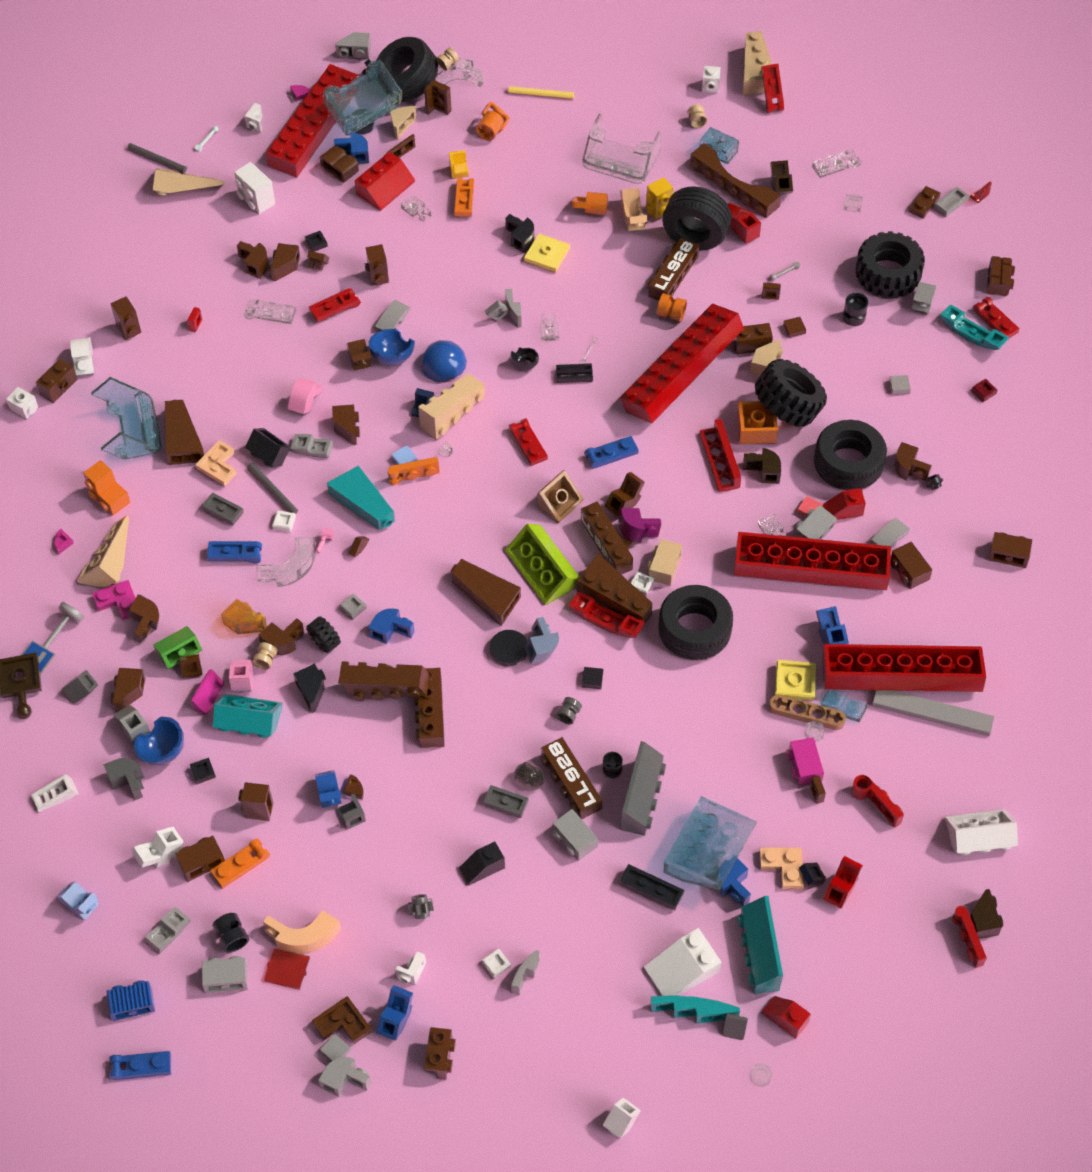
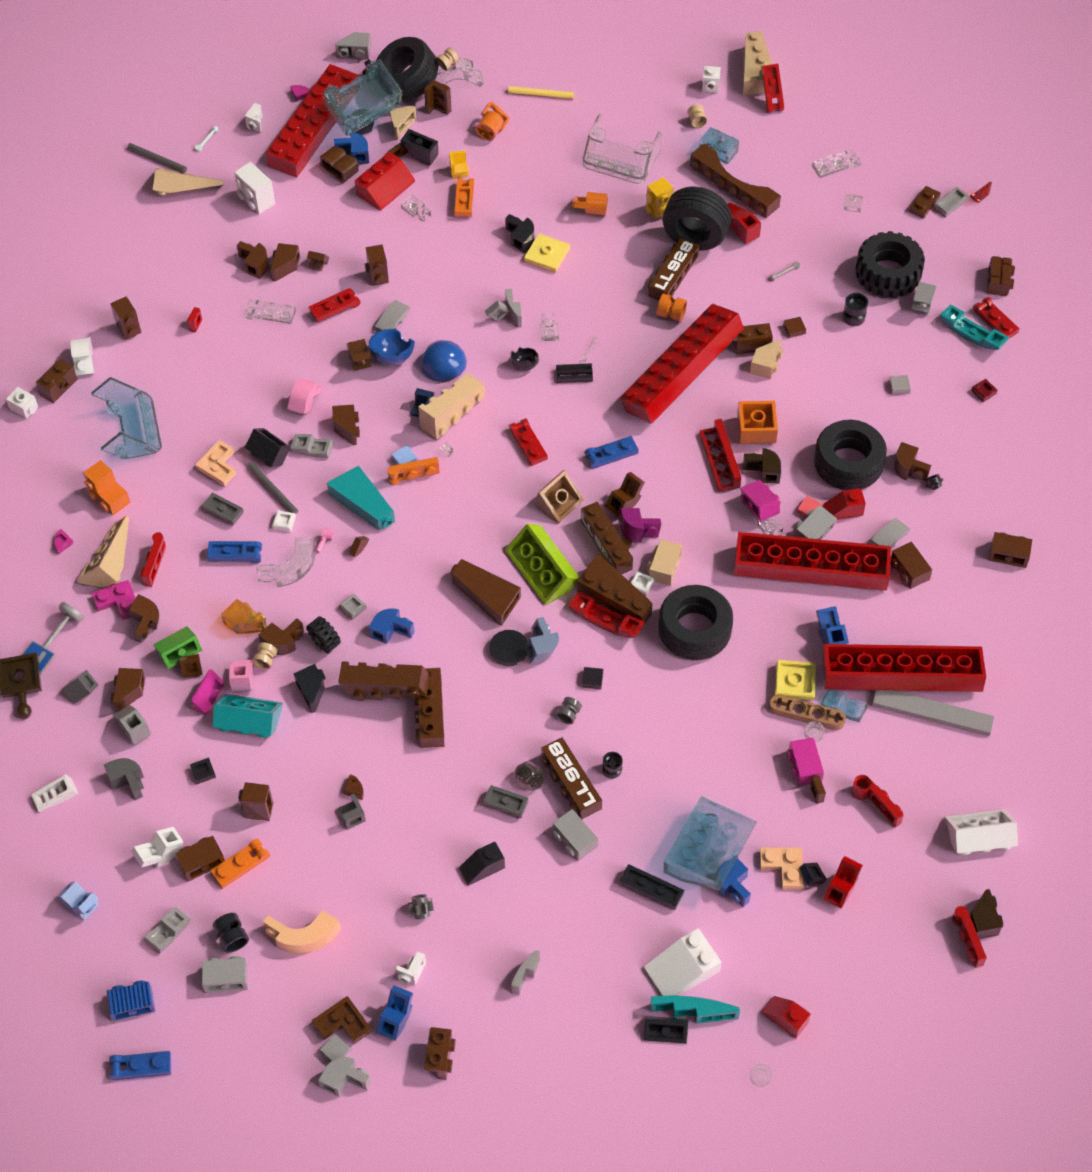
blue cylinder [134,716,184,765] -> none
reddish brown slope [165,399,205,465] -> none
clear red piece [264,948,310,990] -> none
black tile [305,231,328,252] -> none
blue brick [315,770,342,808] -> none
white tile [482,949,511,979] -> none
white brick [603,1098,641,1139] -> none
light nougat arch [620,188,647,231] -> none
dark grey slope [621,741,666,836] -> none
dark grey slope [723,1013,748,1040] -> none
teal slope [737,896,783,994] -> none
black tyre [755,359,827,427] -> none
reddish brown tile [762,282,781,300] -> none
dark brown brick [770,160,793,194] -> none
none -> red plate [140,532,166,587]
none -> black slope [400,129,439,166]
none -> black slope [644,1016,688,1044]
none -> dark pink brick [740,479,781,521]

